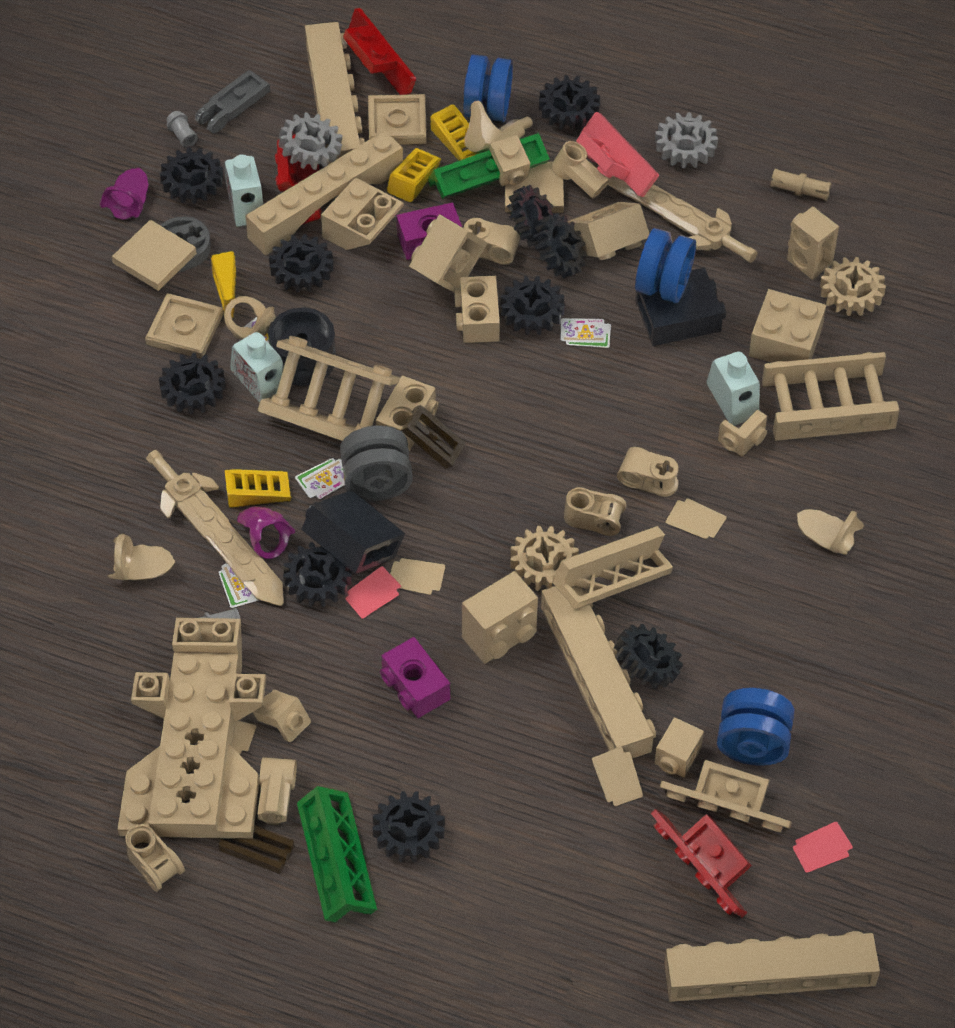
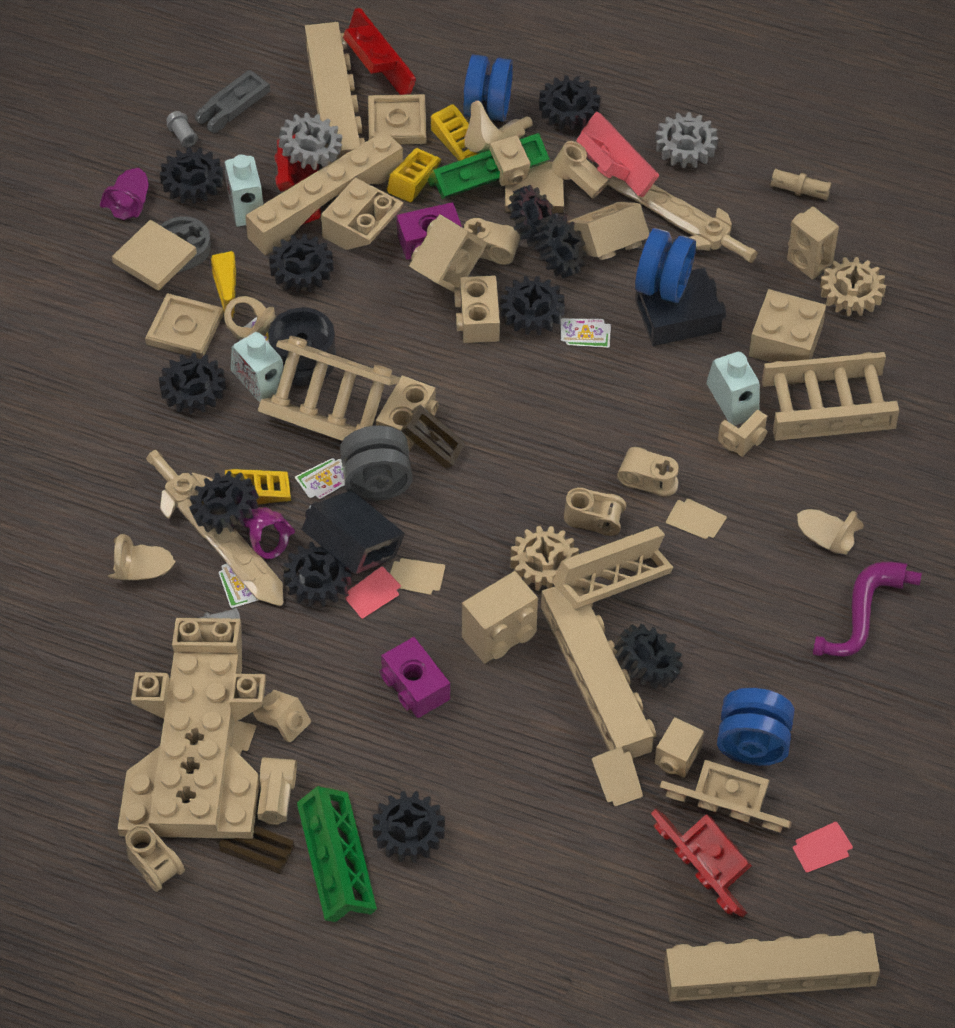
none -> black gear [189,471,259,534]
none -> magenta animal [813,562,922,657]

